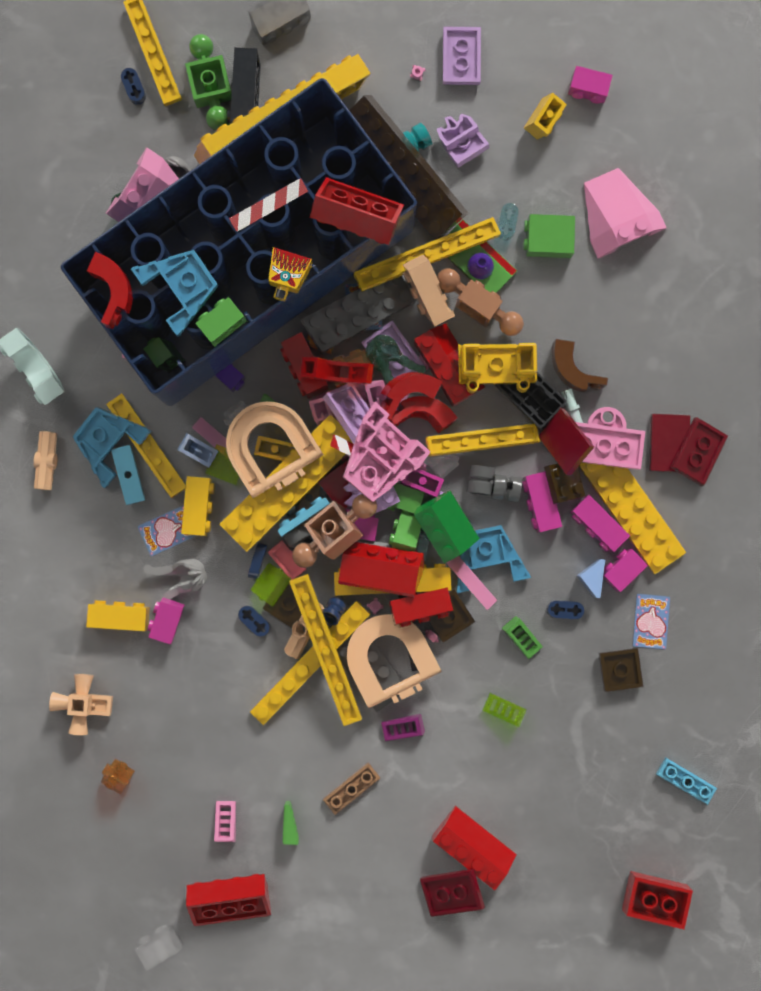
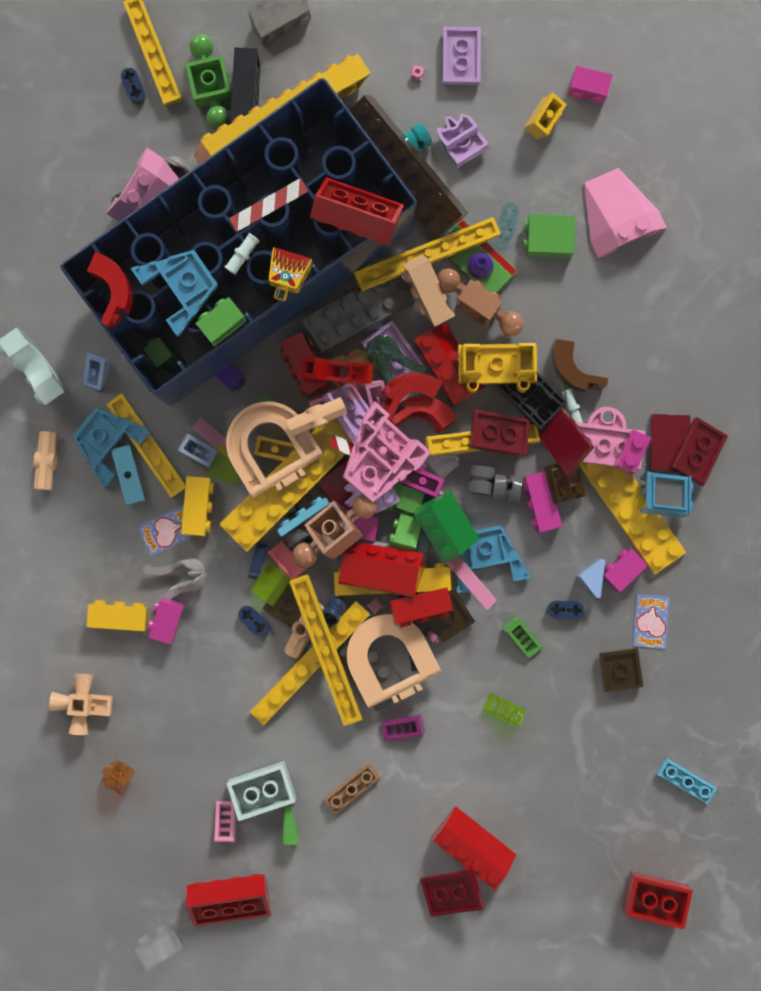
dark pink brick [570,495,630,552] -> none
none -> light blue slope [83,353,112,391]
none -> light aqua pin [225,233,260,275]
none -> light aqua brick [226,761,296,821]
none -> light nougat piece [286,397,347,437]
none -> dark red tile [469,409,530,458]
none -> dark pink brick [613,430,651,475]
none -> dark azure window [640,471,694,518]

